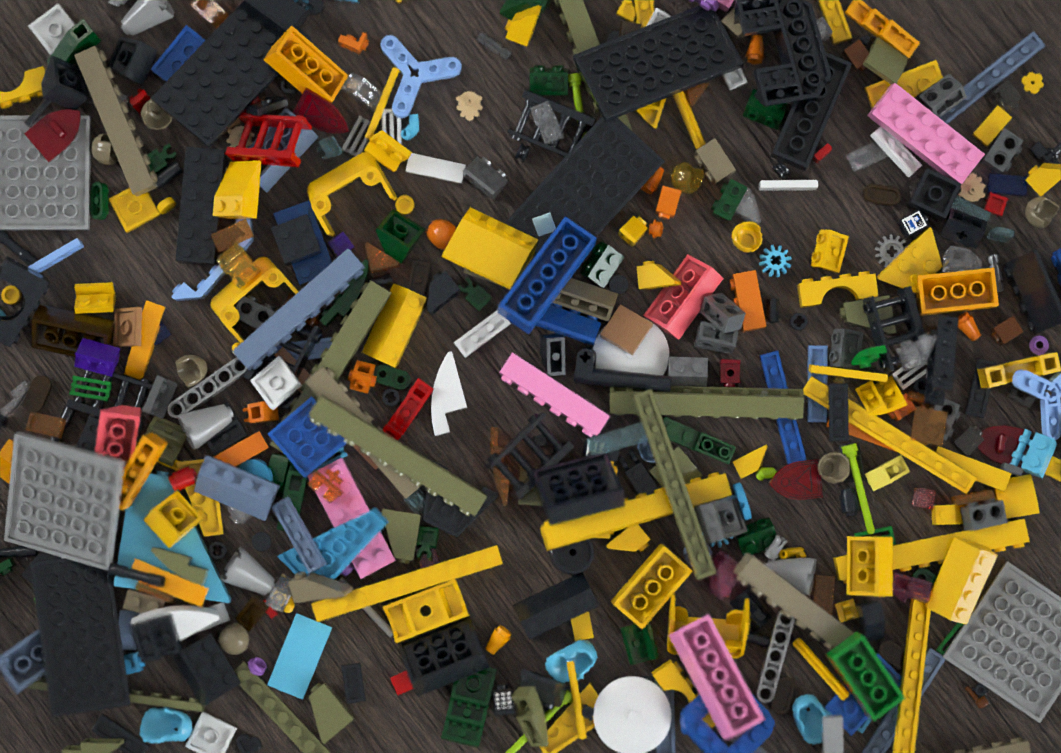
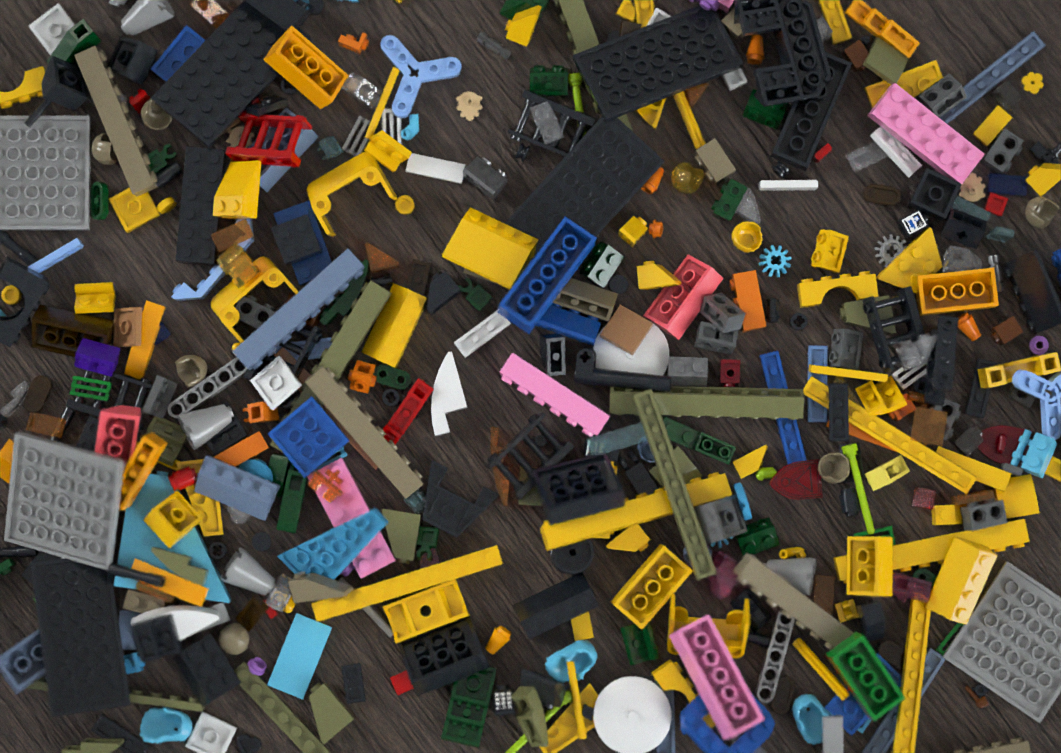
dark red shield [24,109,81,162] -> none
sand blue tile [271,496,327,574] -> none
dark red shield [293,87,349,133] -> none
olive brick [308,394,487,516] -> none
dark purple tile [328,232,355,257] -> none
dark green slope [376,209,425,264] -> none
orange hair [426,218,456,250] -> none
light aqua slope [532,212,556,236] -> none
orange slope [655,186,681,220] -> none
light grey pin [765,534,787,560] -> none
green slope [851,345,887,368] -> none

